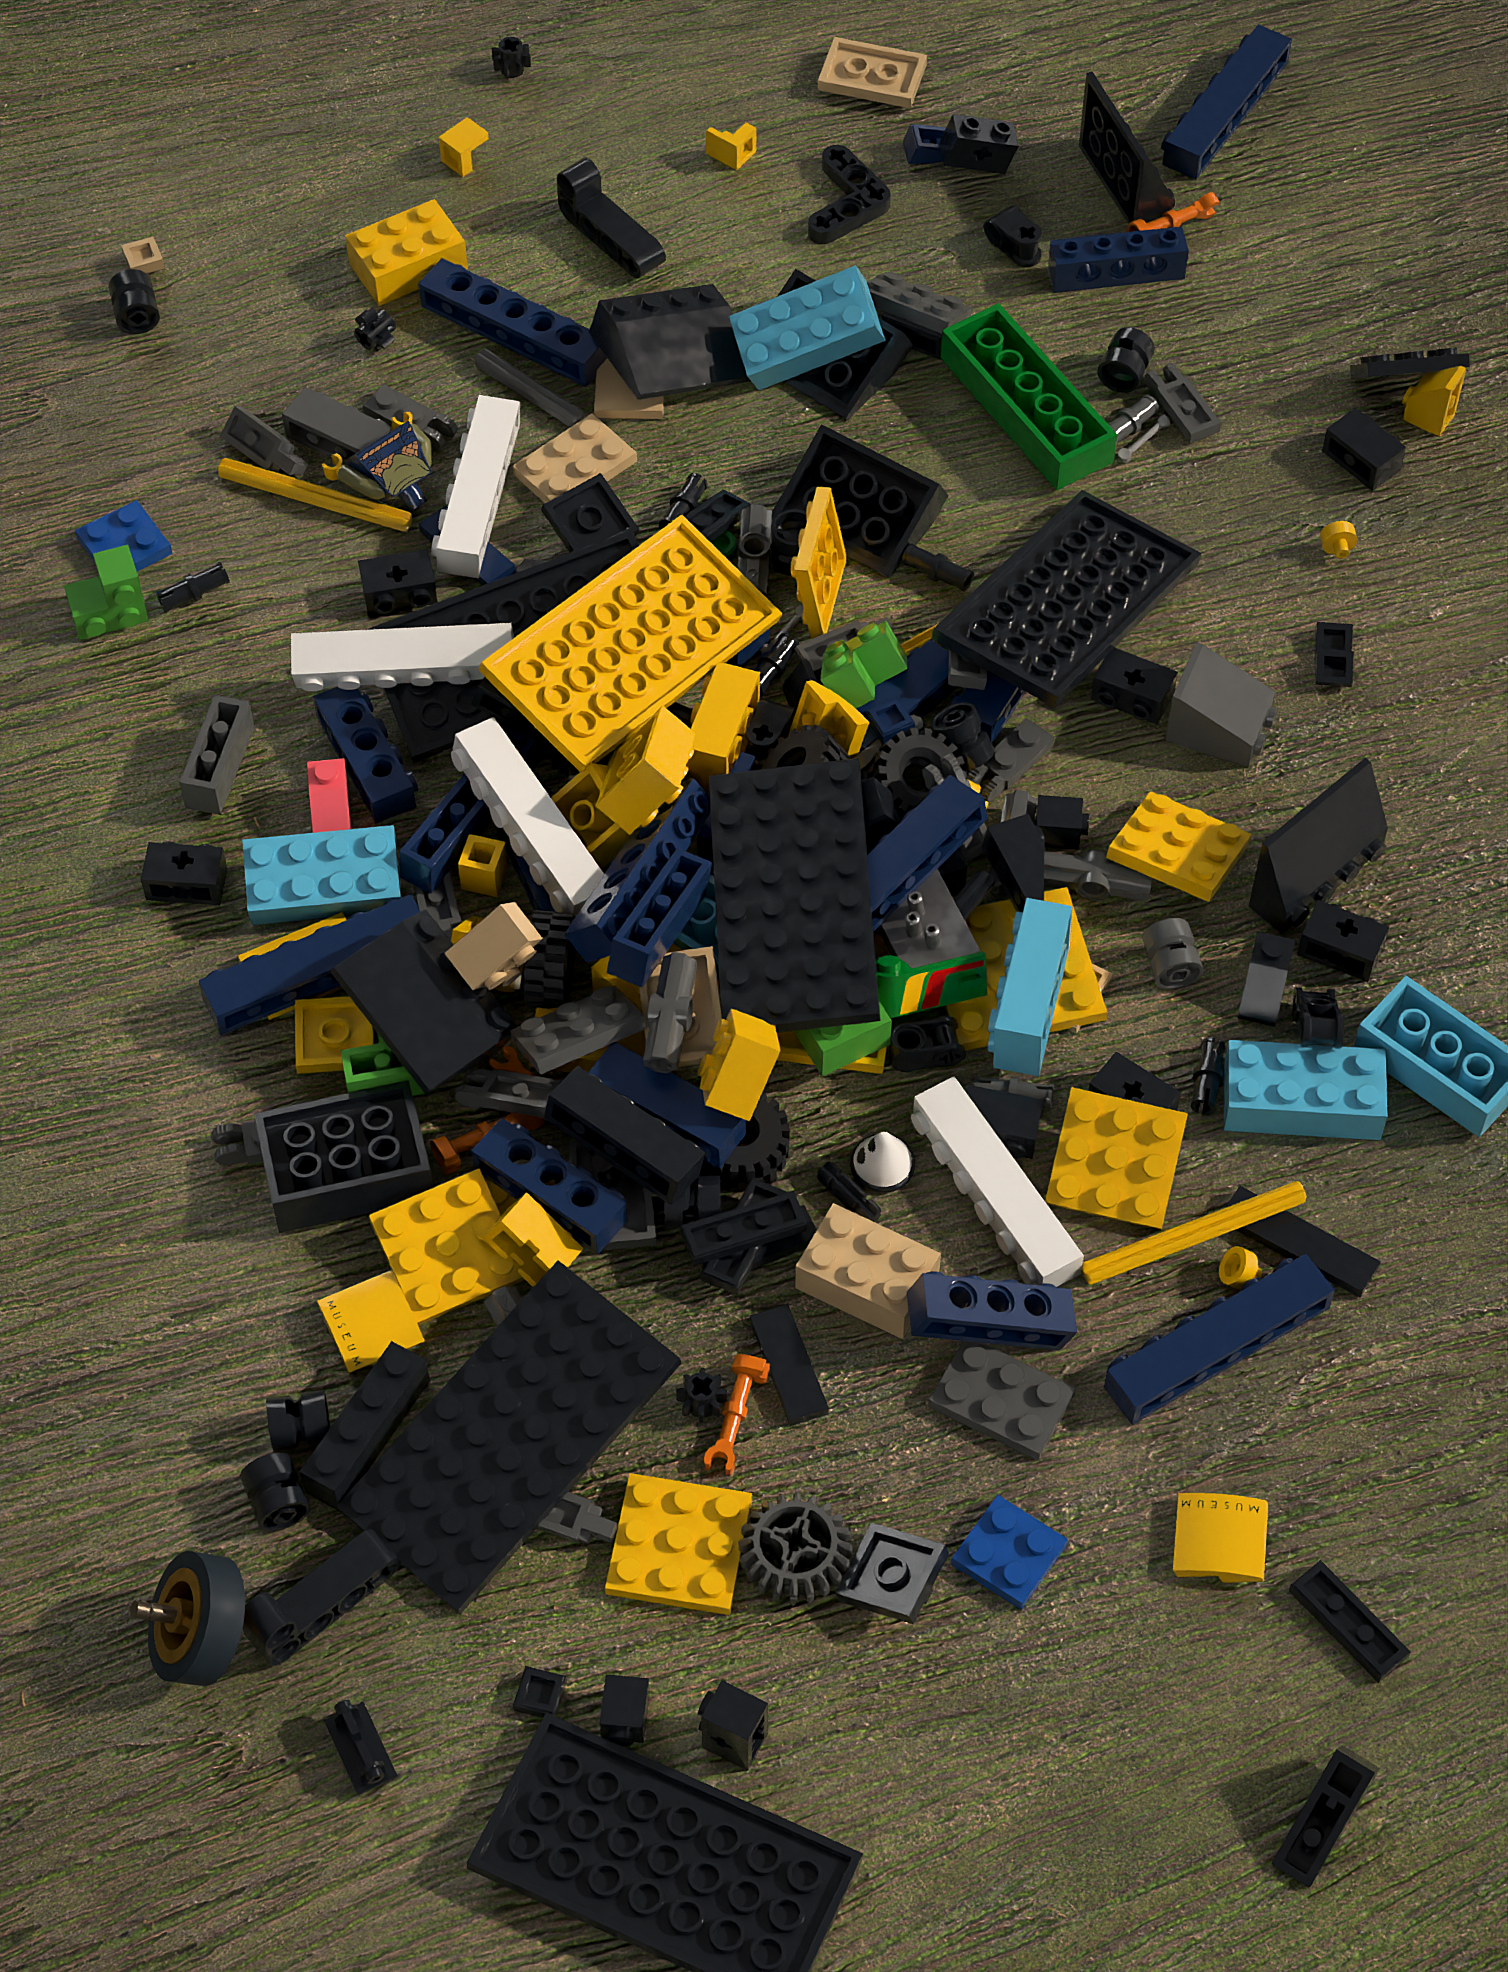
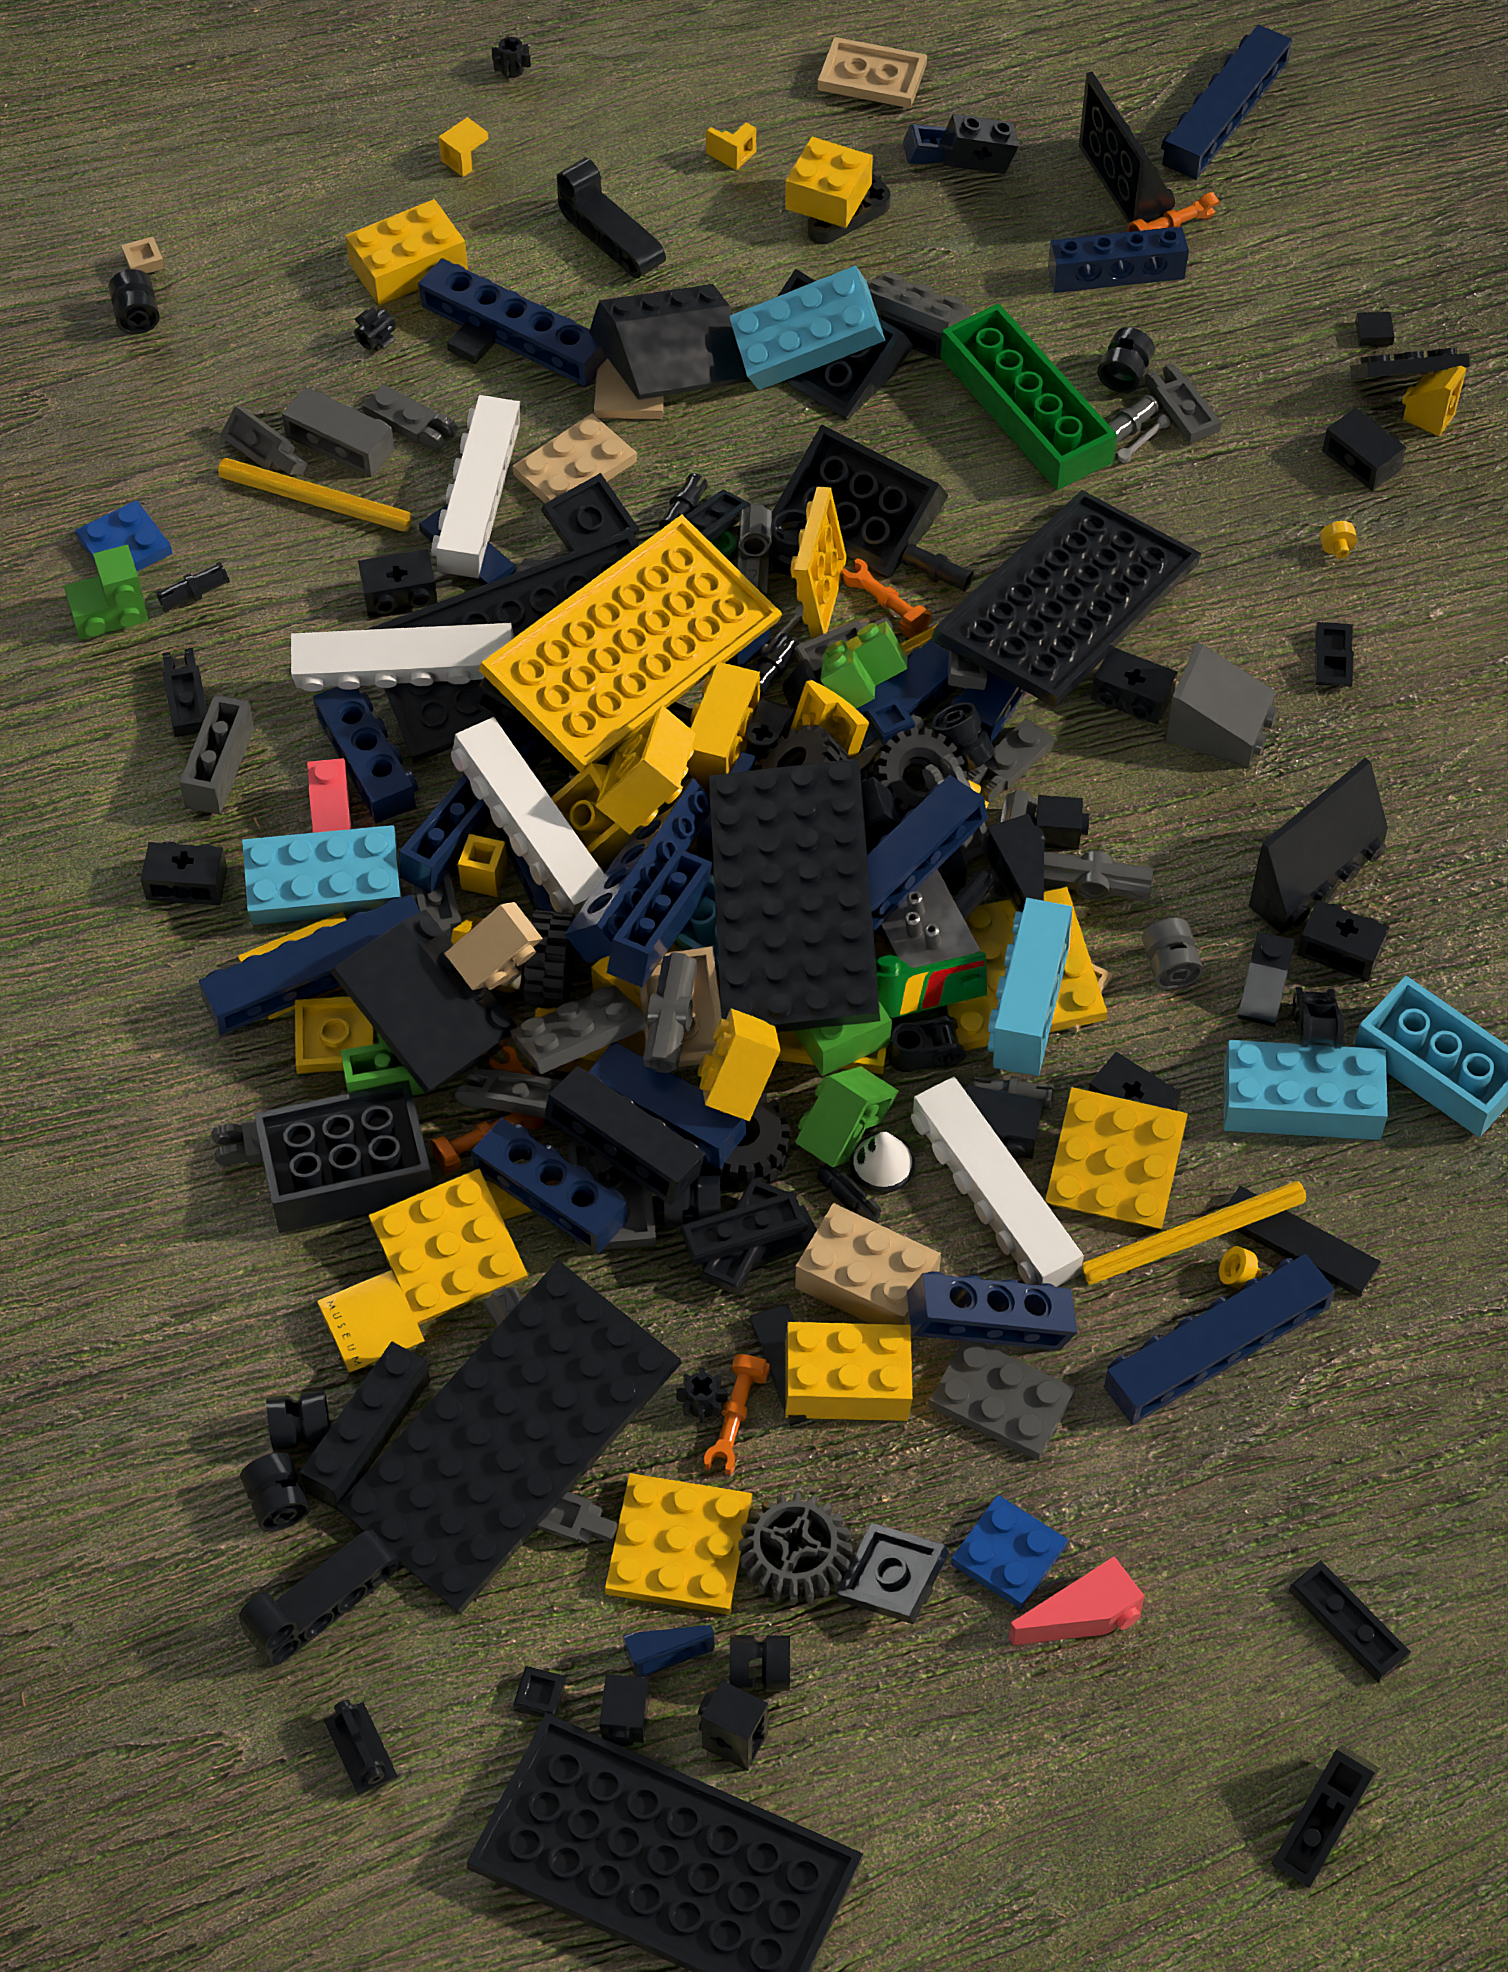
black wheel [130,1551,245,1686] -> none
torso [322,412,432,512] -> none
dark grey axle [475,349,584,427] -> none
yellow brick [482,1192,584,1287] -> none
black piece [983,205,1042,267] -> none
yellow plate [1106,791,1252,902] -> none
yellow slope [1173,1493,1268,1583] -> none
black pin [1190,1037,1226,1115] -> none
none -> black hinge [162,648,207,737]
none -> black tile [447,322,495,364]
none -> dark blue slope [622,1625,715,1678]
none -> black wheel [729,1635,790,1691]
none -> yellow brick [785,136,873,228]
none -> yellow brick [785,1322,913,1421]
none -> bright green brick [795,1066,899,1167]
none -> orange piece [841,558,932,639]
none -> coral slope [1008,1556,1145,1645]
none -> black tile [1355,312,1395,346]

